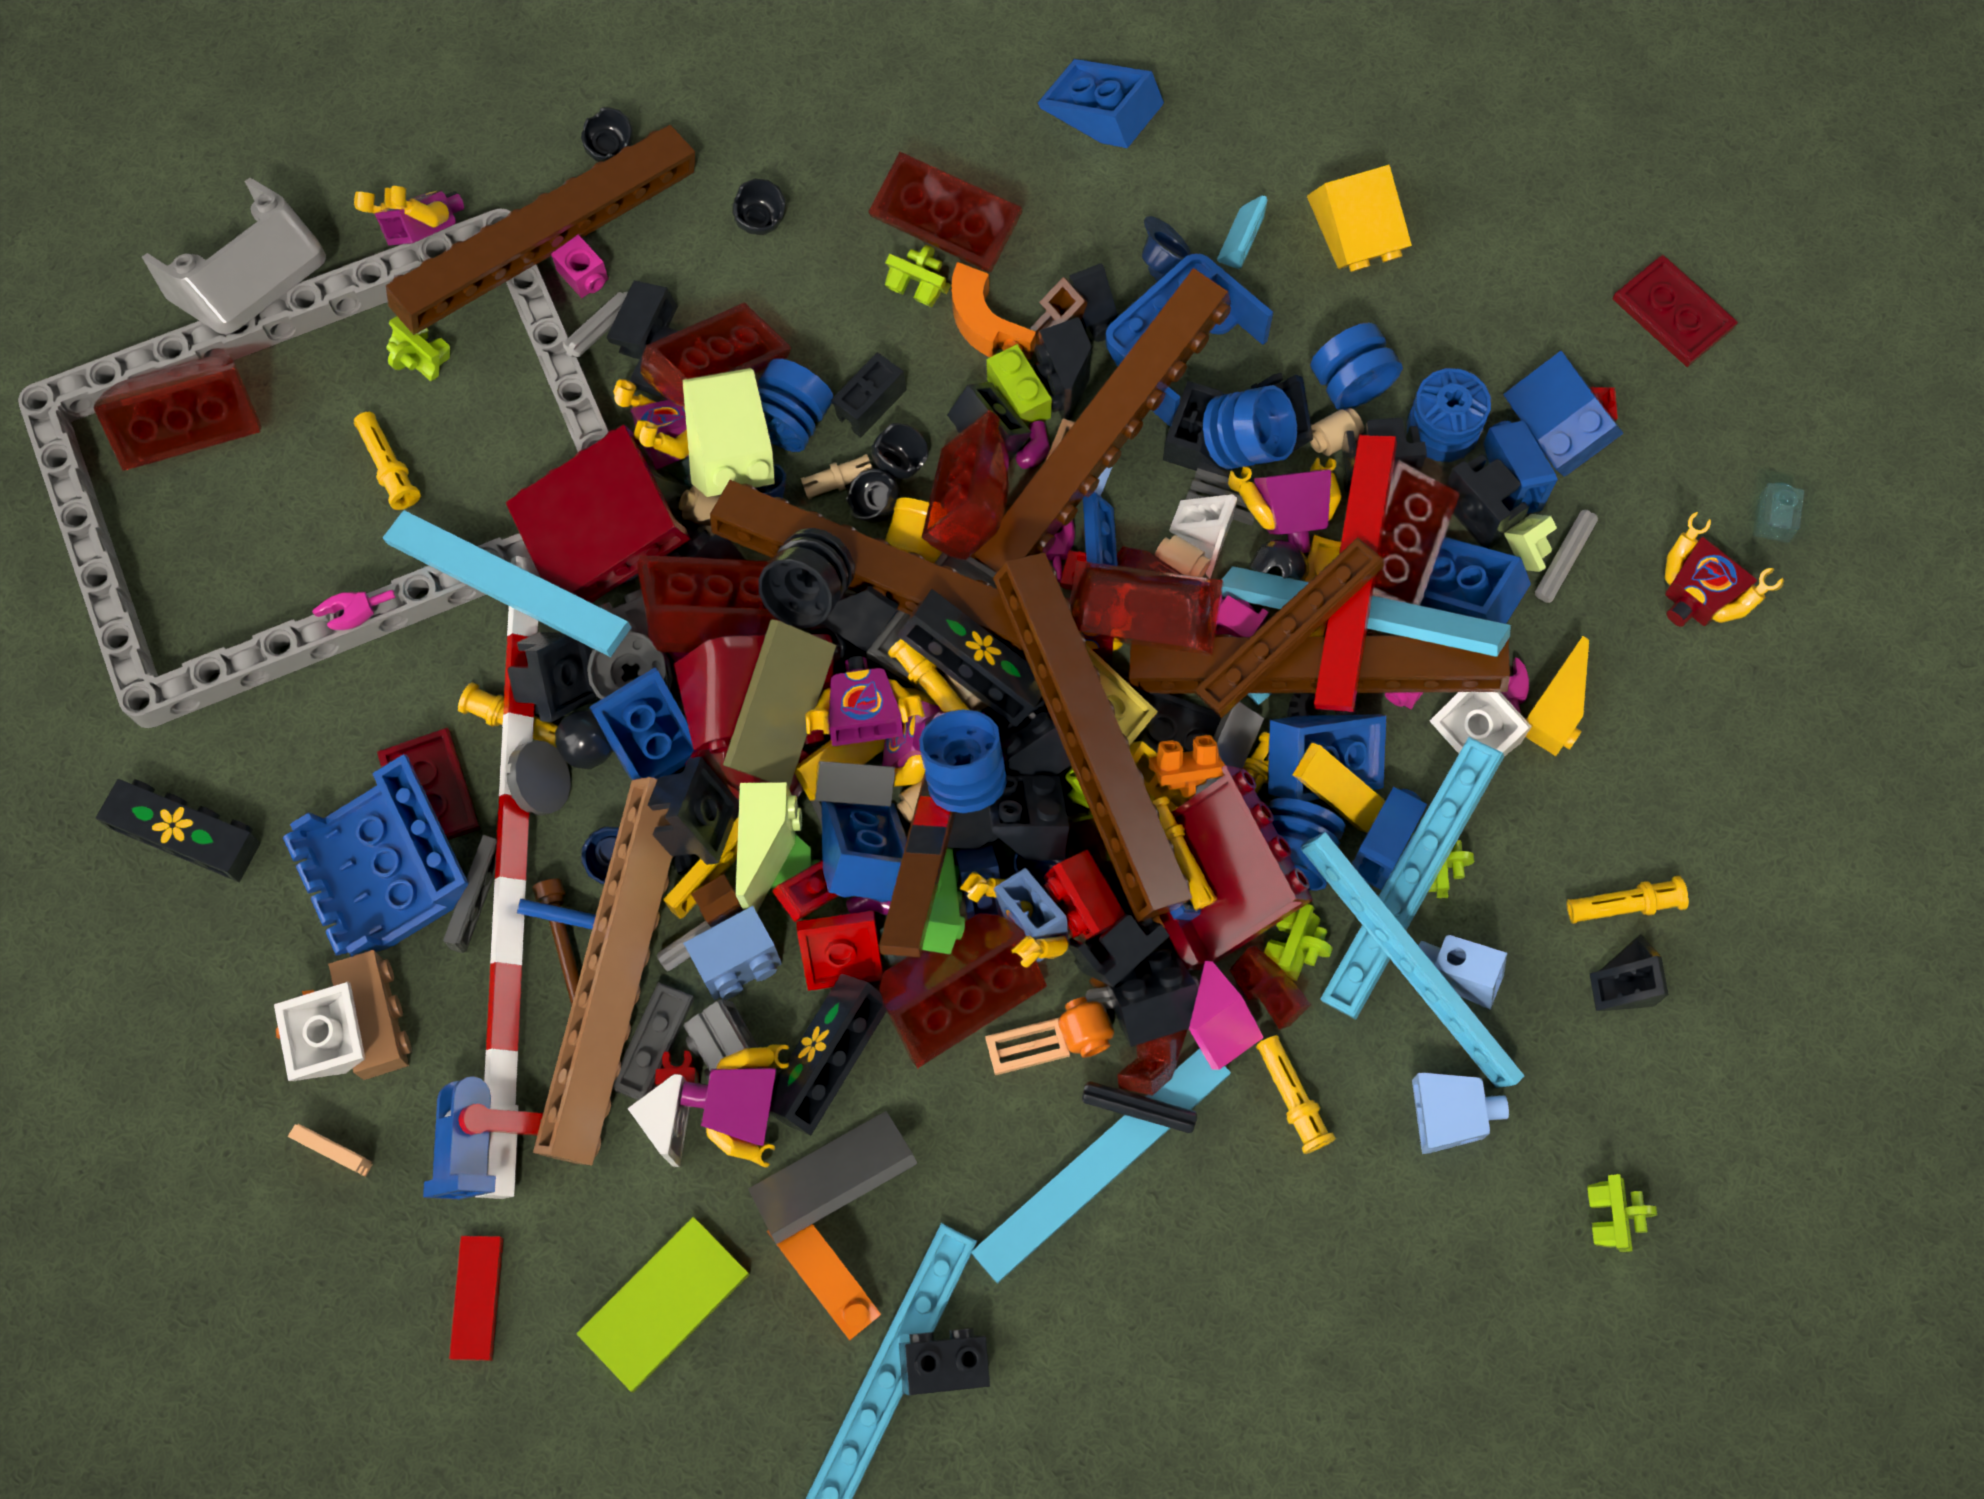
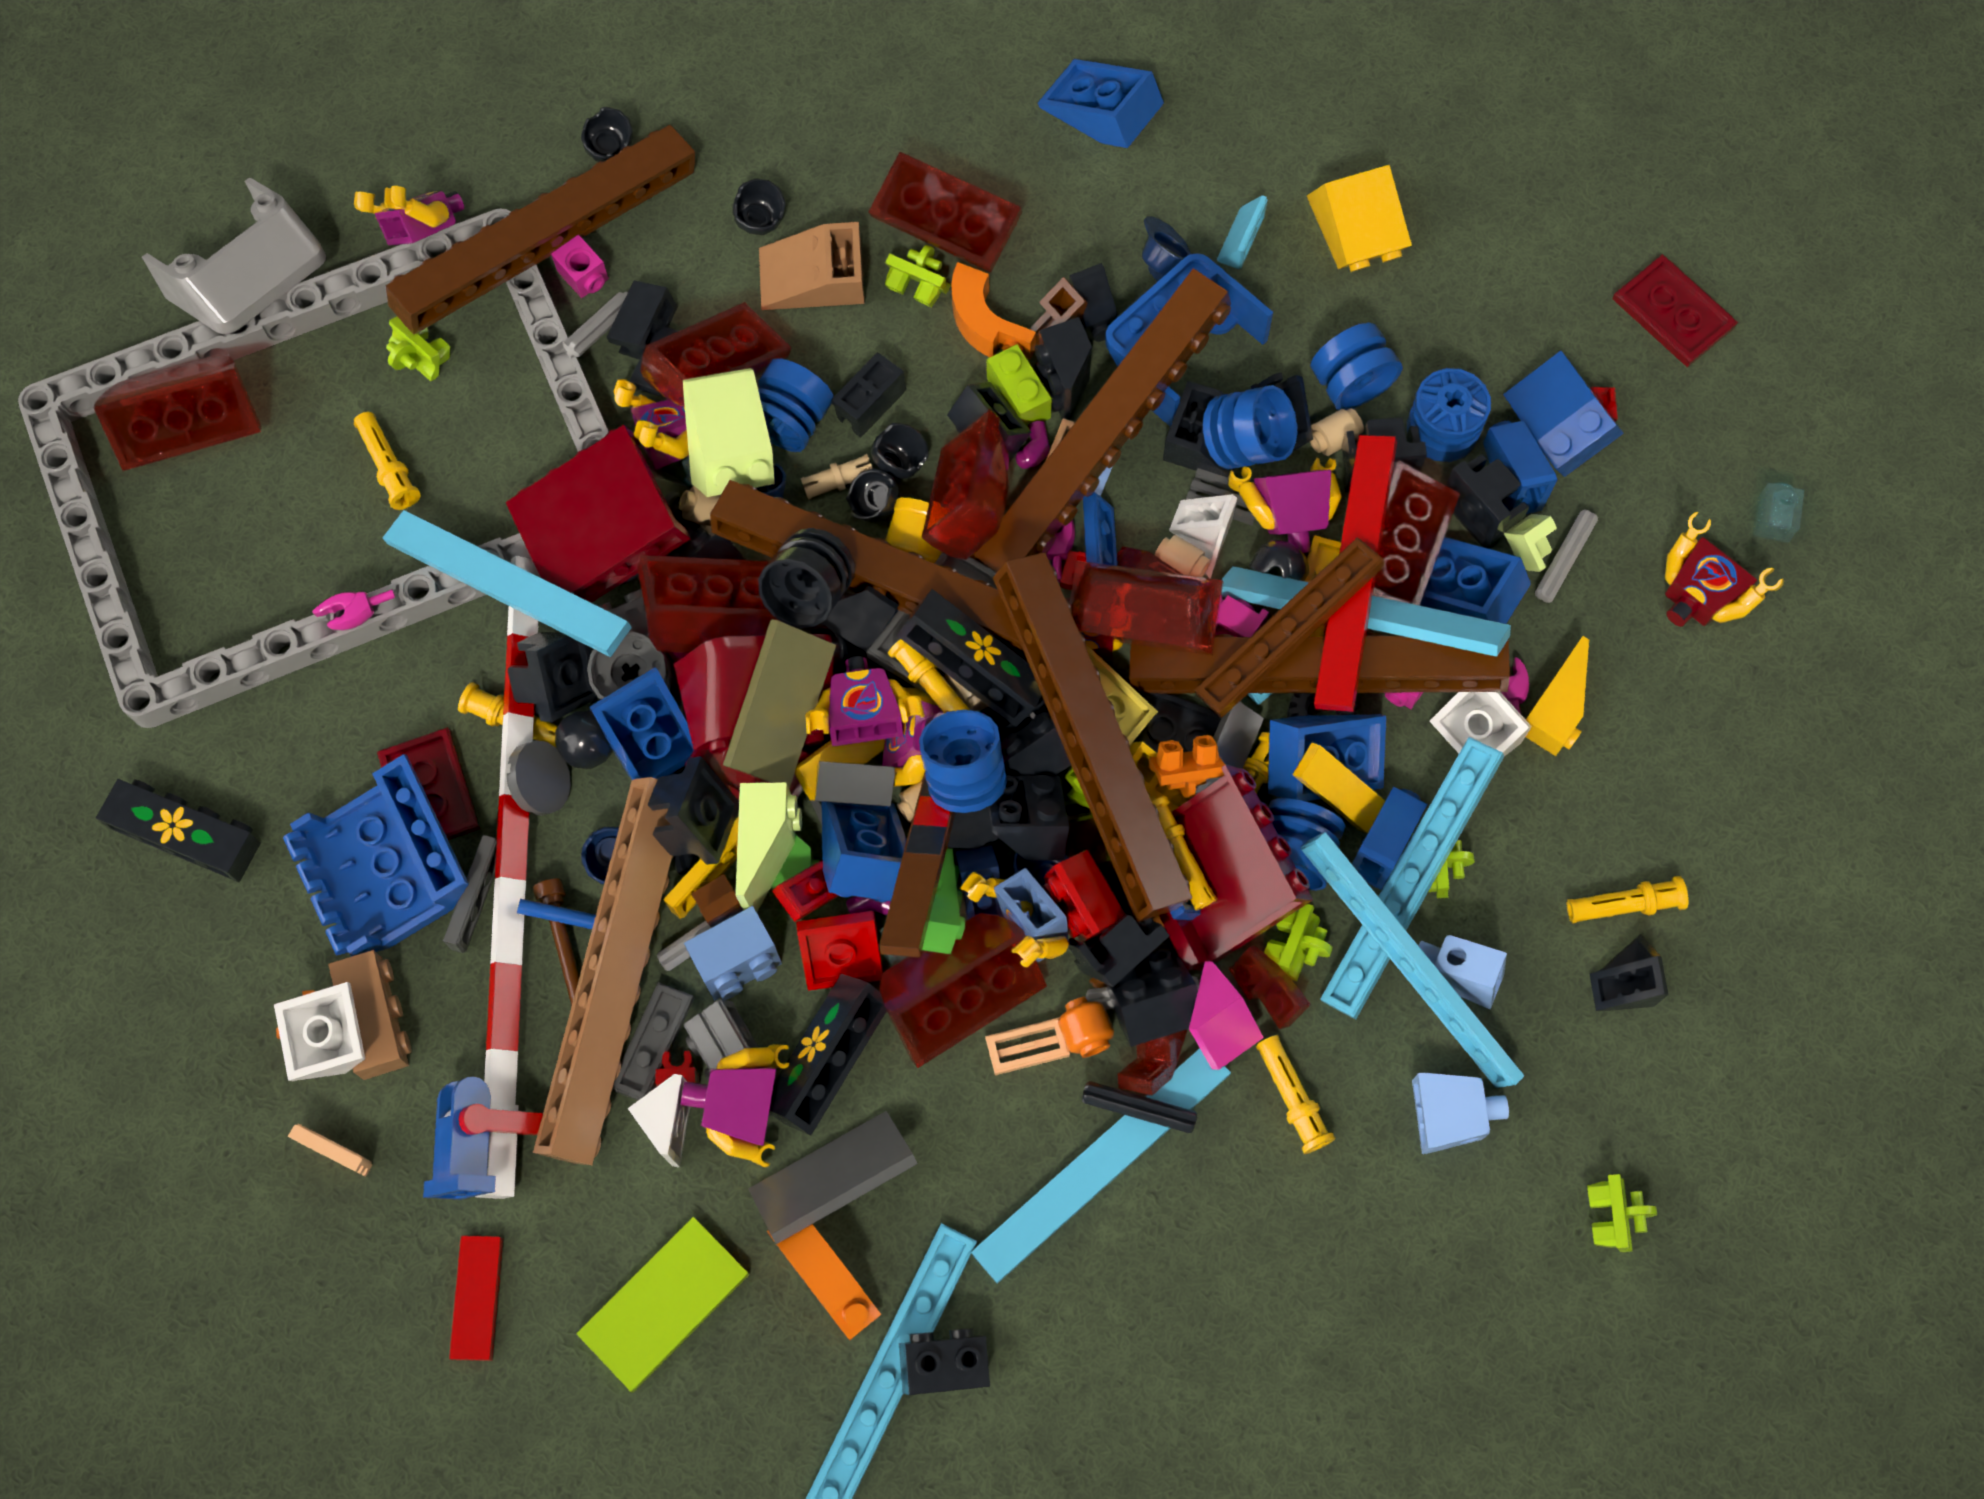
none -> medium nougat slope [759,222,864,310]

